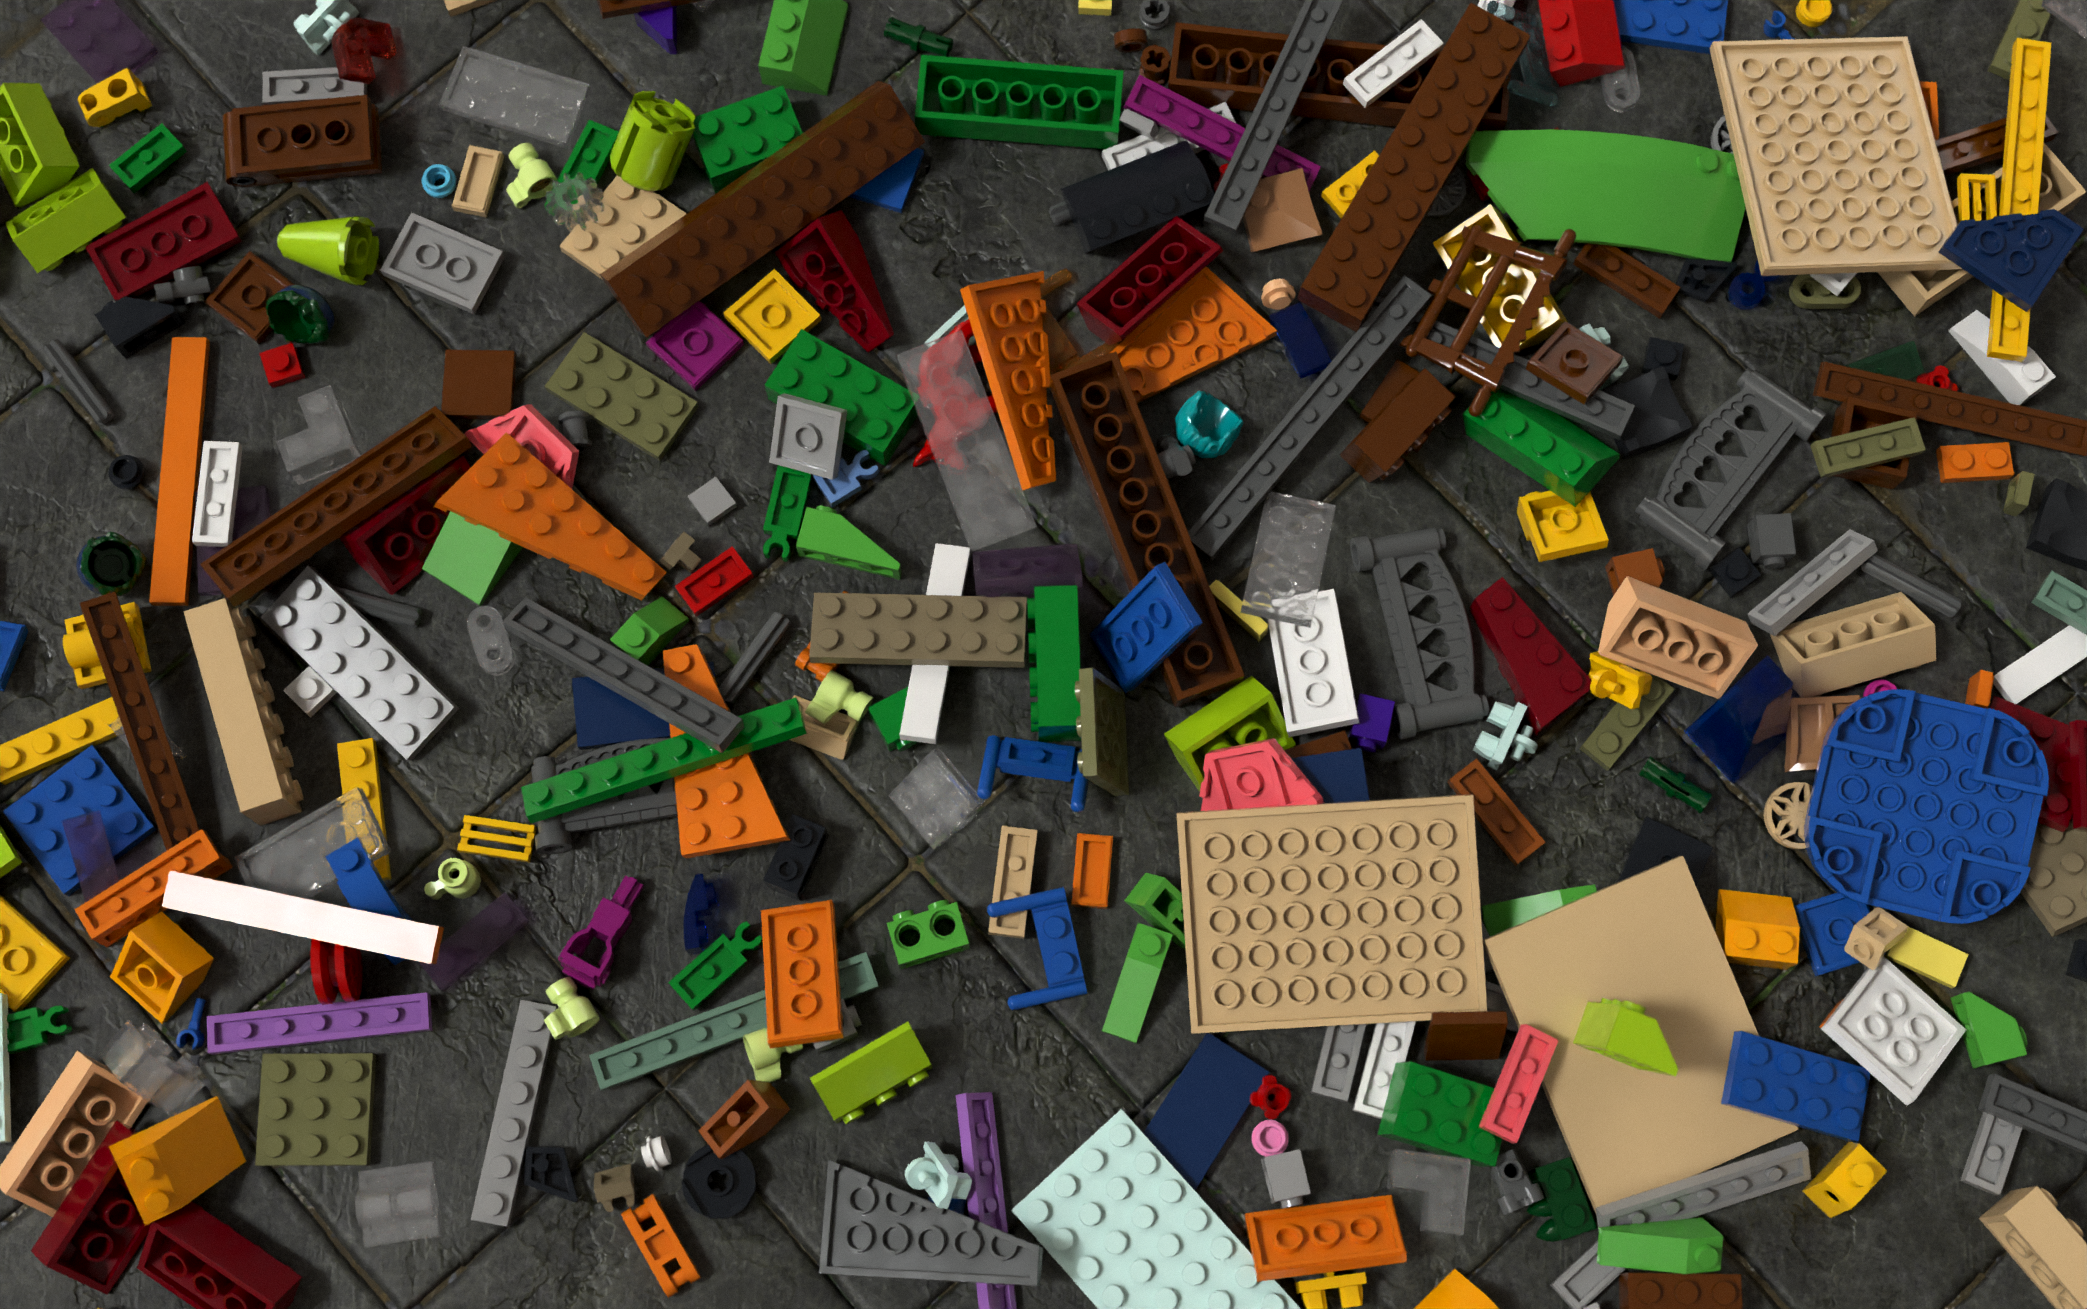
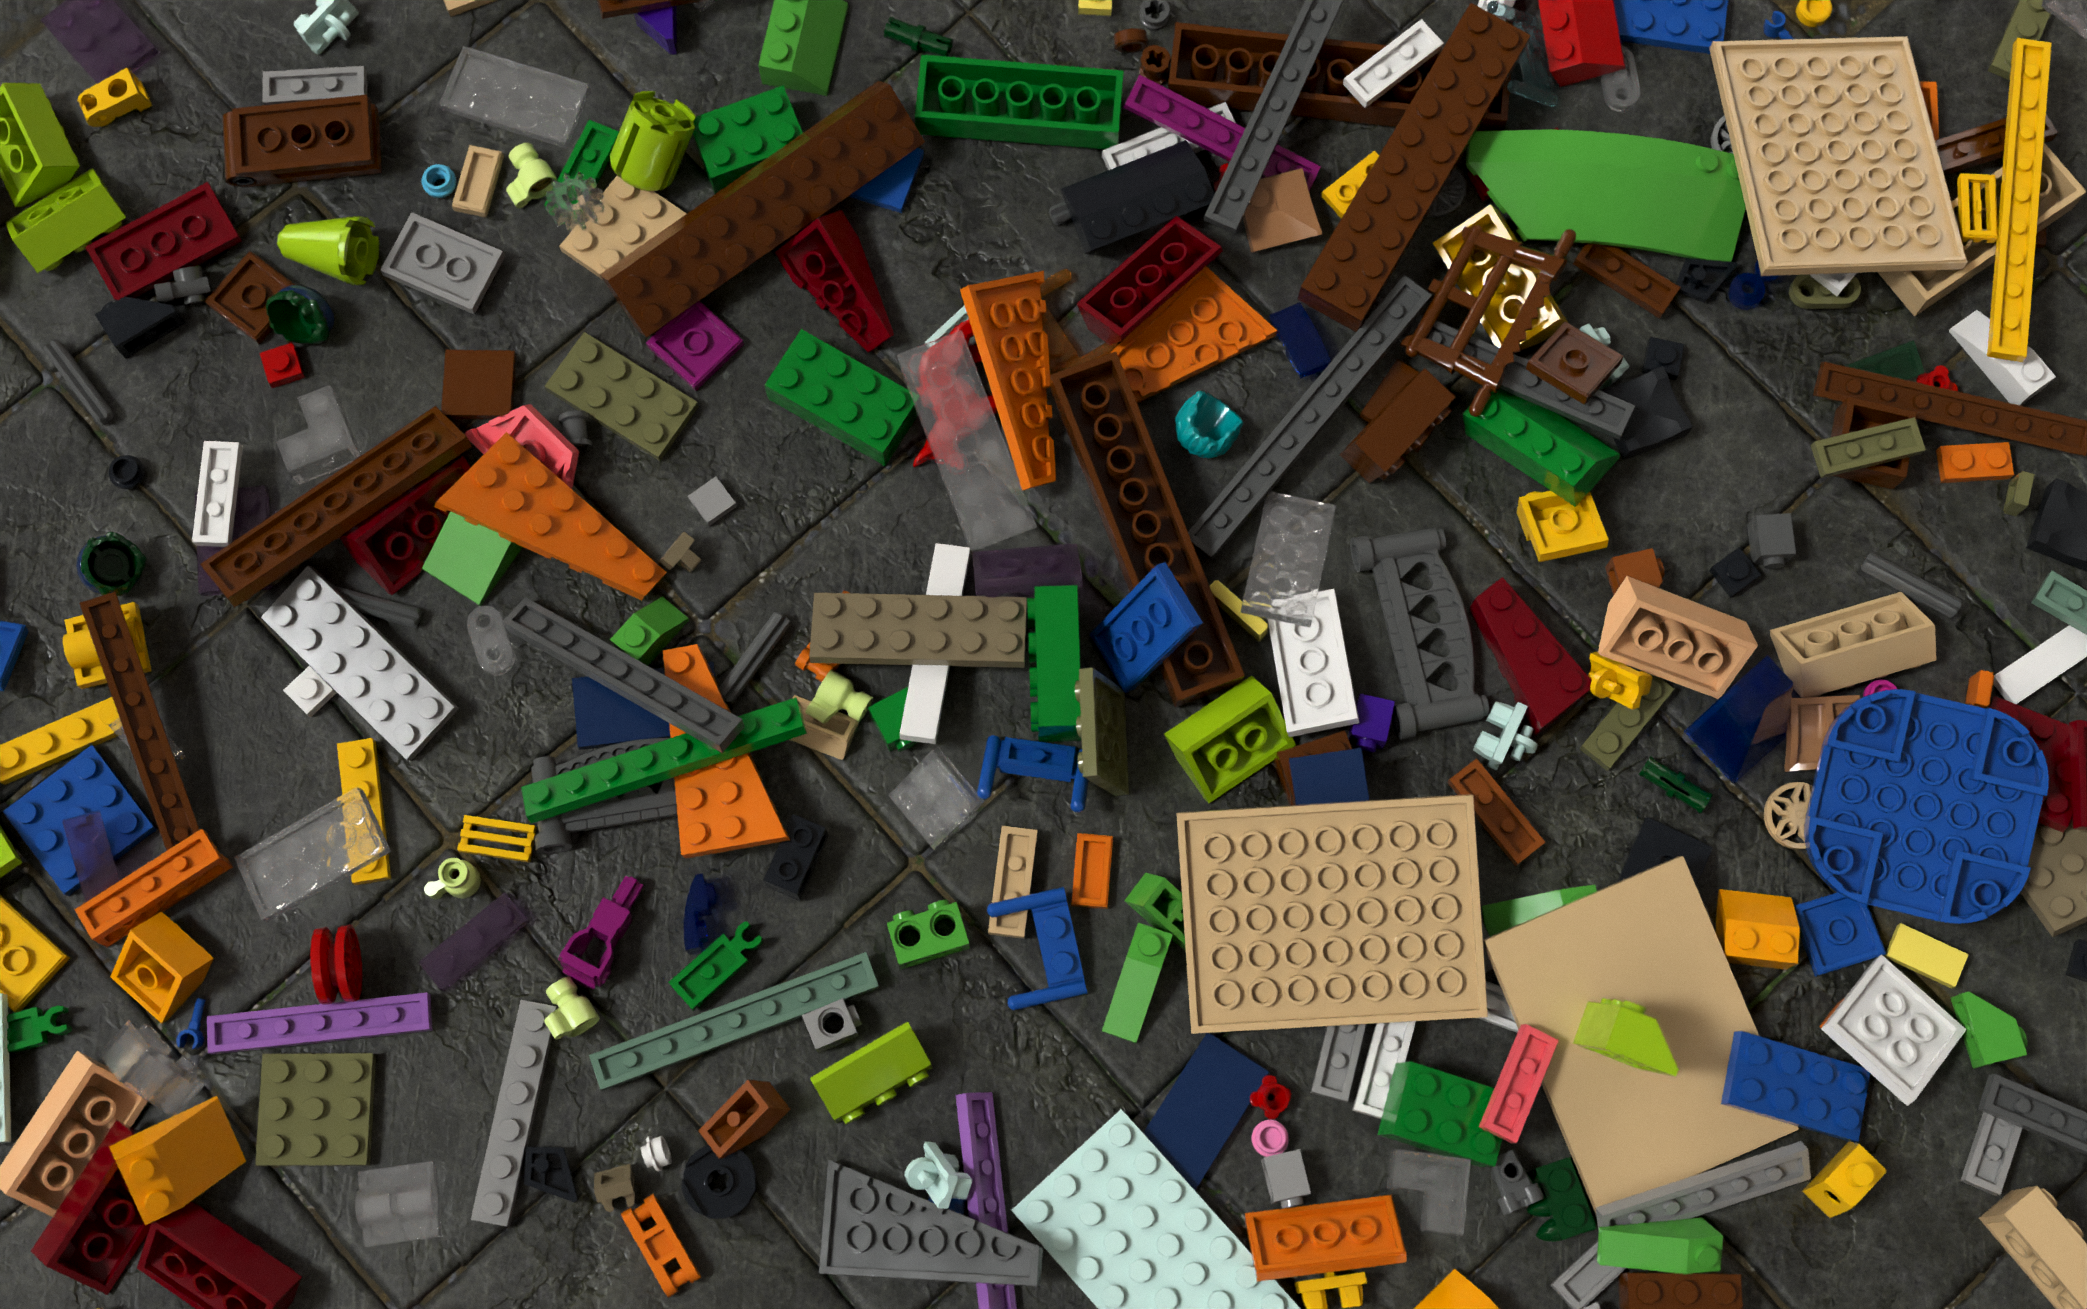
green plate [109,123,187,194] -> none
orange tile [149,337,210,606] -> none
tile [162,871,444,964] -> none
tan brick [184,598,303,826] -> none
blue arch [325,837,412,965] -> none
clear red plate [332,18,397,84] -> none
red plate [675,546,754,617] -> none
yellow plate [724,269,821,364] -> none
yellowish green piece [743,1028,803,1082] -> none
orange tile [761,900,844,1048] -> none
green plate [763,465,813,562] -> none
light grey plate [769,393,847,480] -> none
bright green slope [796,506,902,580] -> none
medium blue plate [813,450,879,508] -> none
light grey tile [1119,109,1159,140] -> none
dark grey plate [1157,434,1196,480] -> none
coral wing [1199,738,1324,811] -> none
light nougat plate [1261,279,1296,310] -> none
reddish brown tile [1424,1011,1508,1061] -> none
dark grey piece [1635,368,1827,571] -> none
light grey plate [1747,529,1878,636] -> none
tan bracket [1844,907,1909,970] -> none
dark blue plate [1938,209,2084,312] -> none

